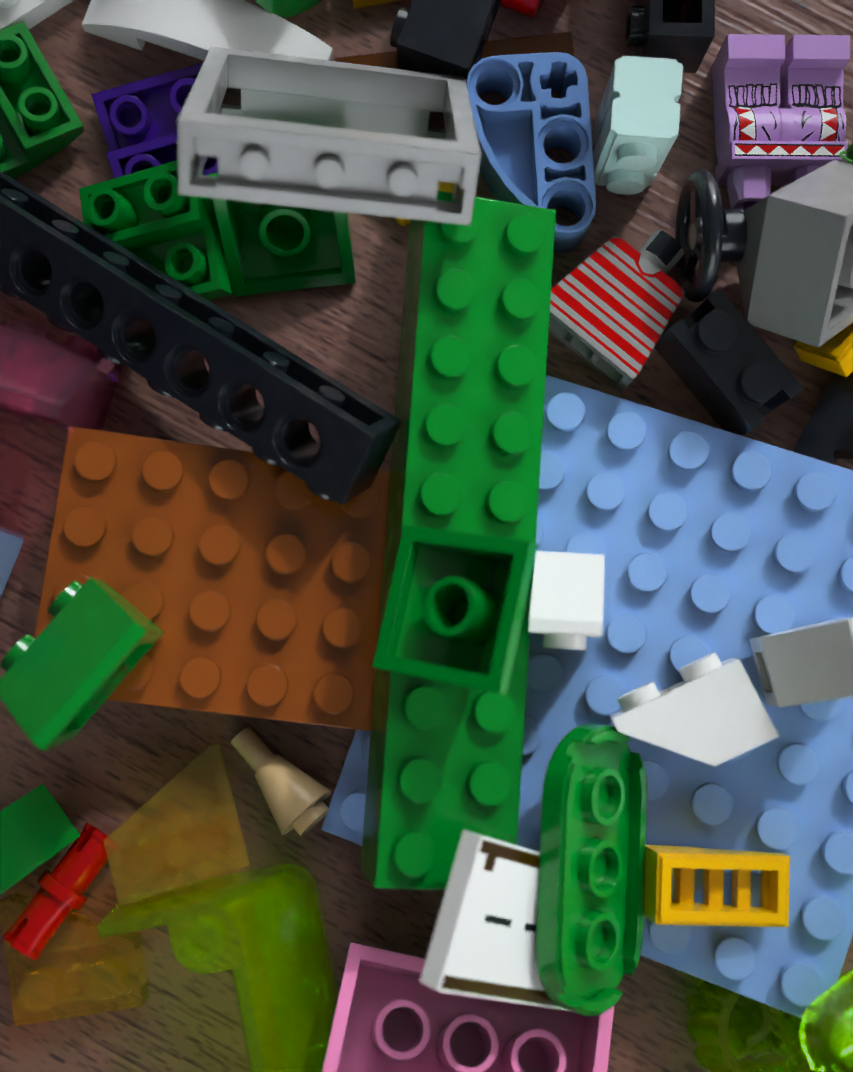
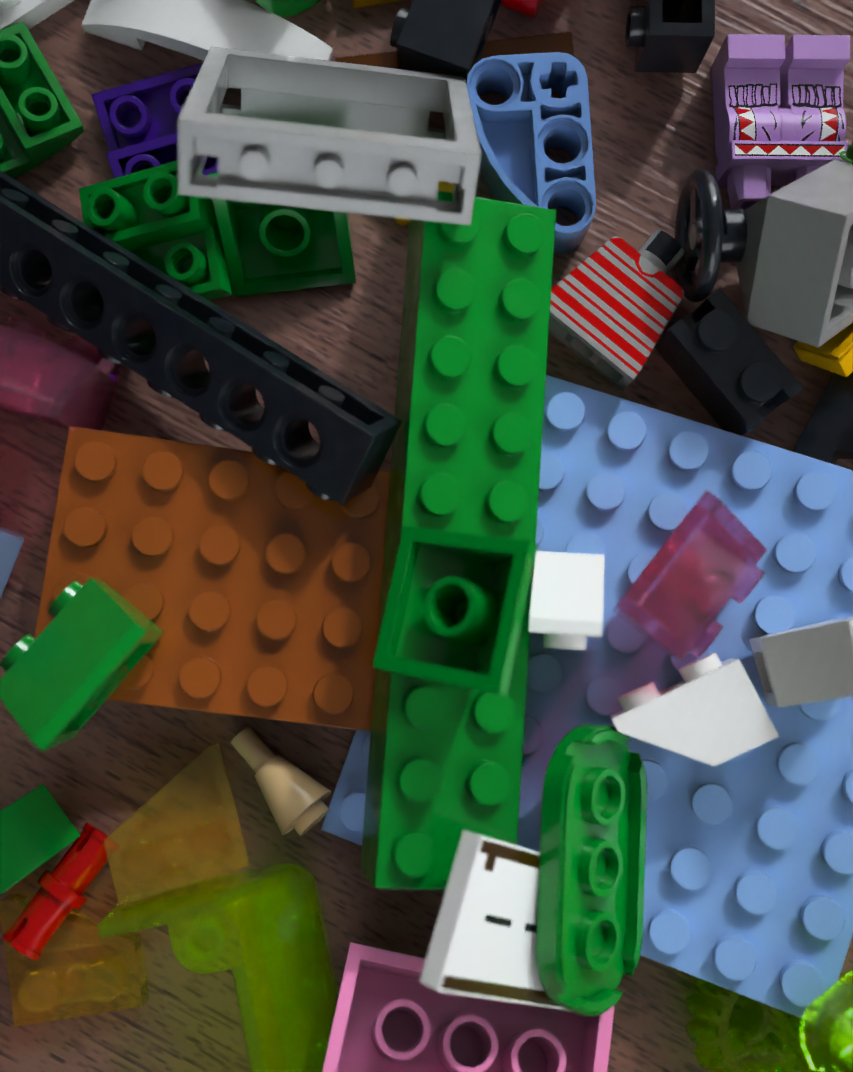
light aqua brick [593,55,683,195] -> none
yellow slope [643,845,790,927] -> none
none -> clear pink slope [612,490,767,660]

